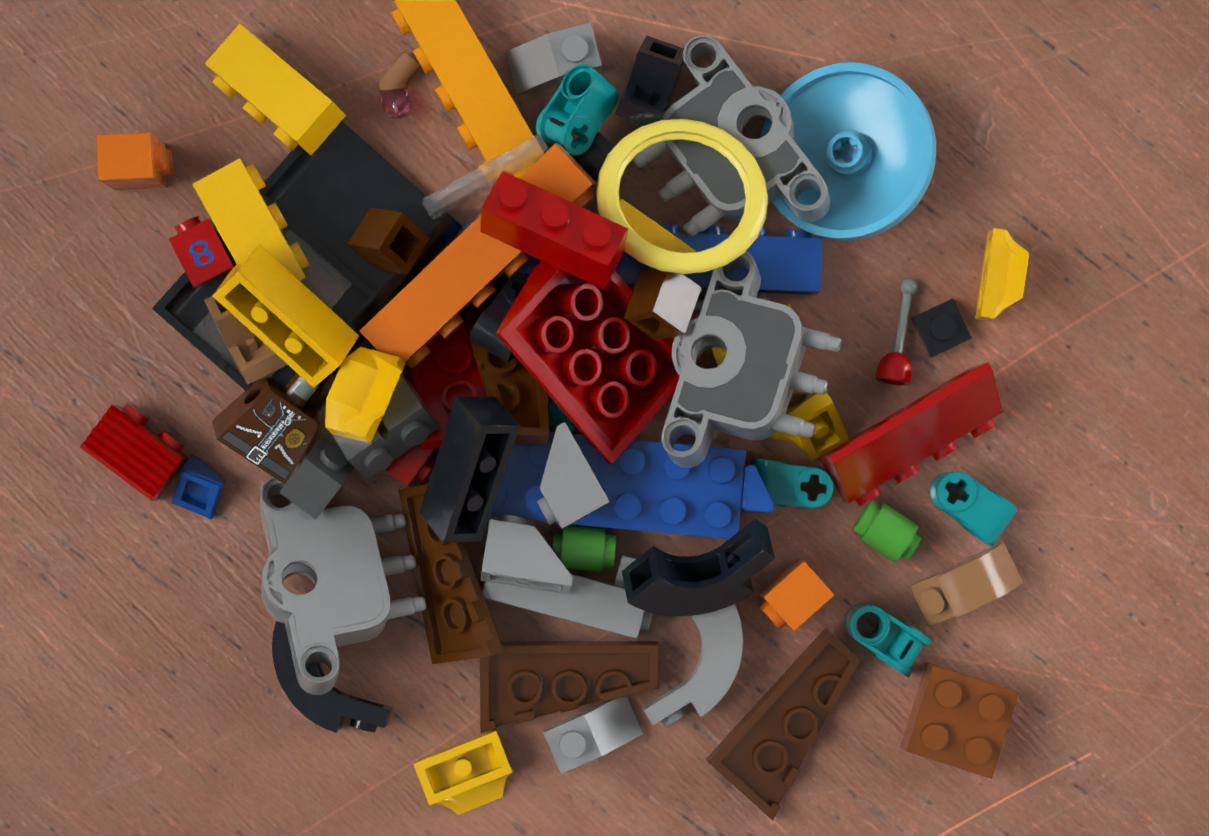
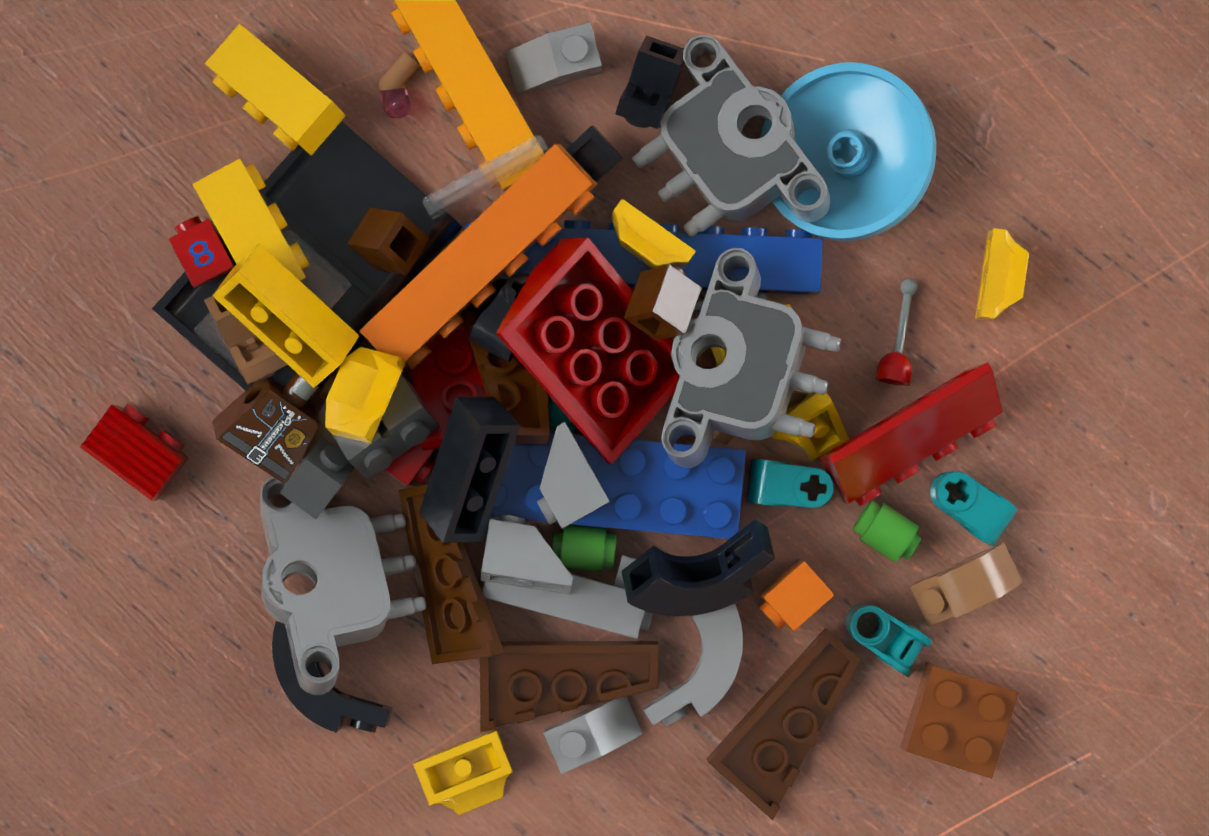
orange brick [96,132,173,190] -> none
blue slope [171,454,225,519] -> none
red brick [480,170,628,290] -> none
teal piece [536,63,619,156] -> none
light yellow wedge [596,119,768,274] -> none
blue slope [740,465,774,513] -> none
black plate [911,298,972,358] -> none

